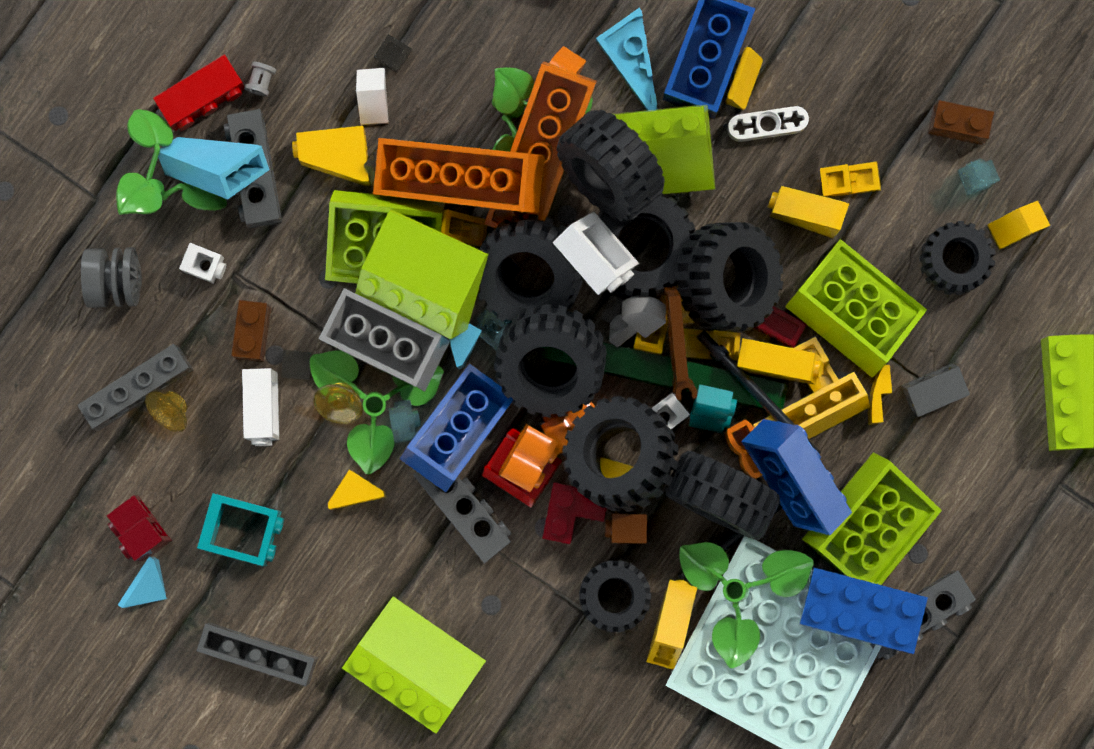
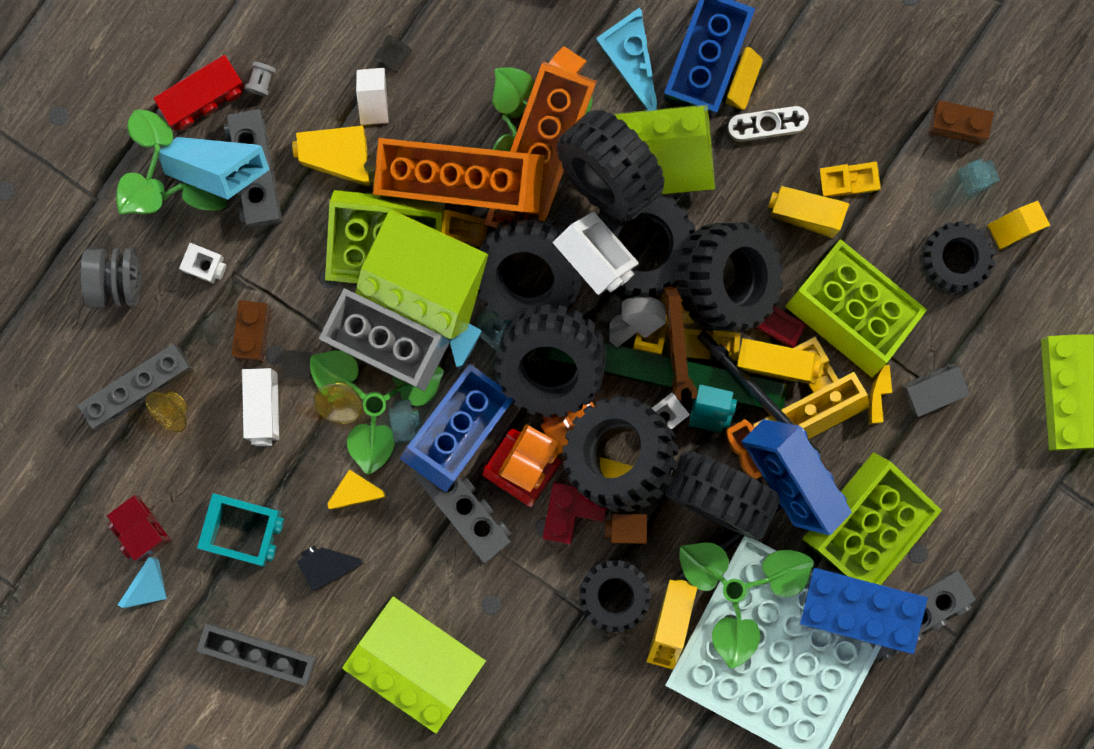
none -> black slope [296,545,365,591]

